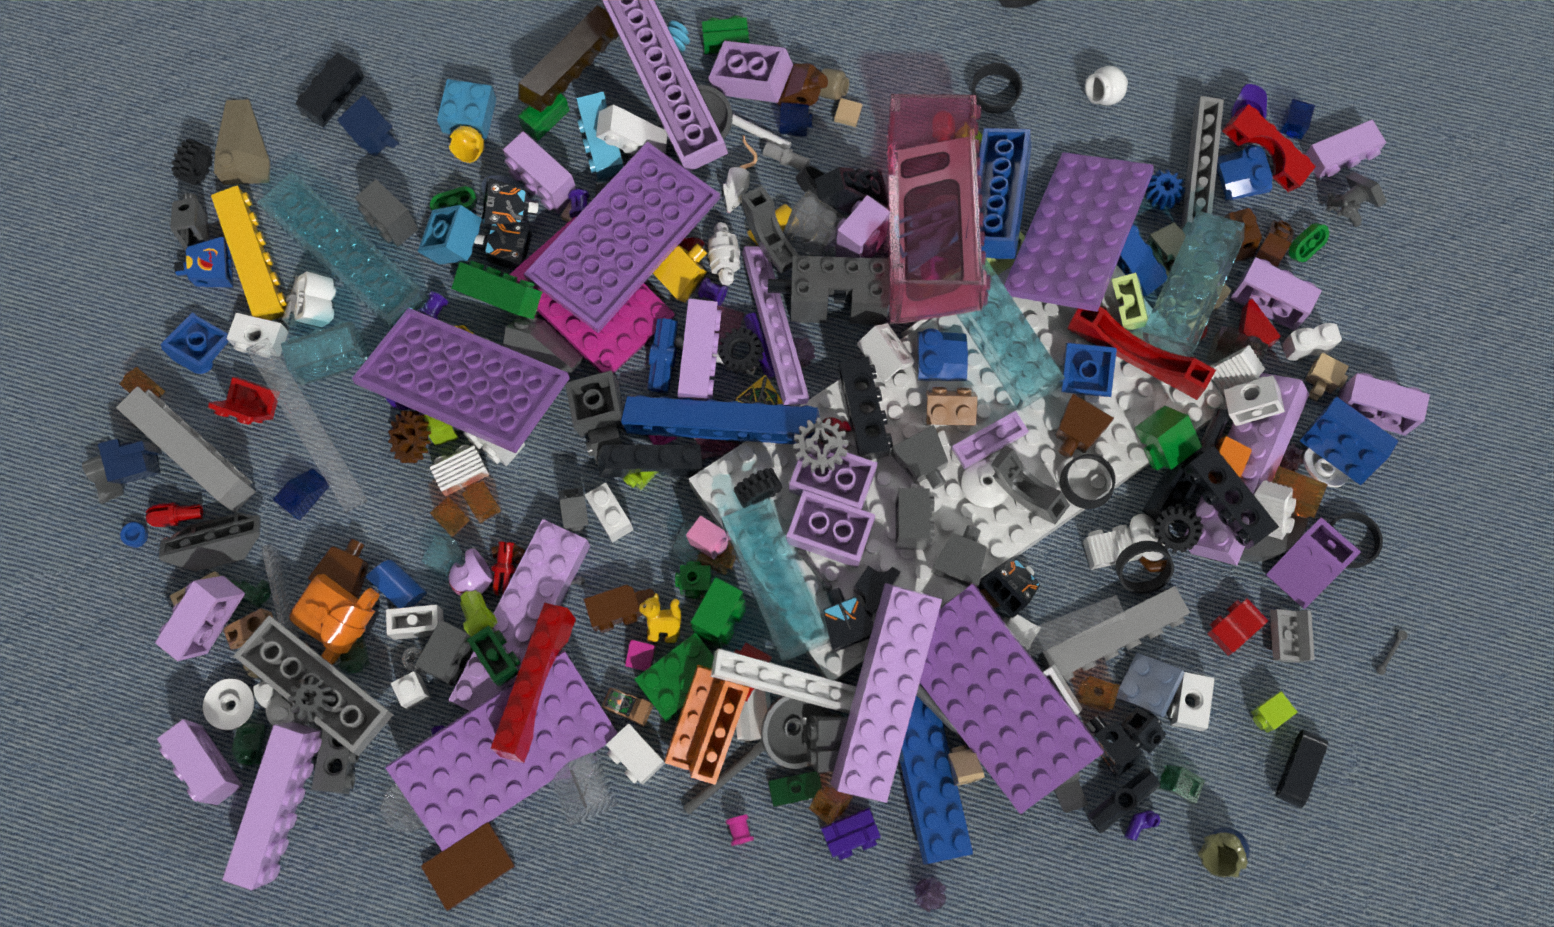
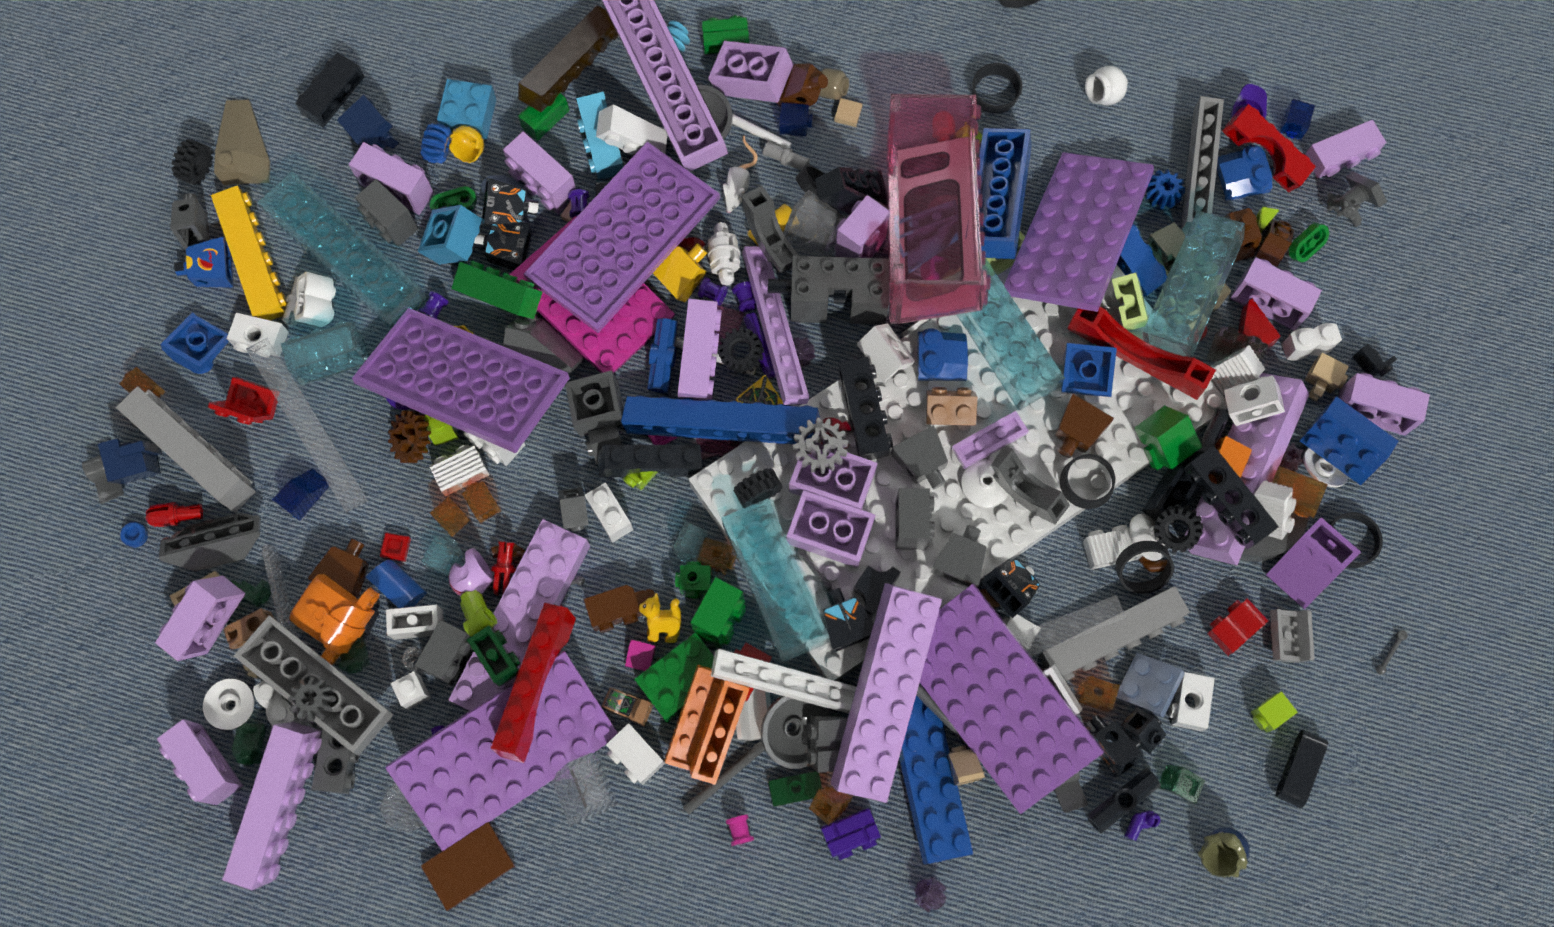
bright pink brick [686,516,728,559] -> none
none -> lavender brick [349,142,434,215]
none -> red tile [380,533,411,562]
none -> blue gear [420,123,452,164]
none -> dark purple bush [732,281,757,312]
none -> lime slope [1256,207,1279,233]
none -> black bracket [1353,344,1397,377]

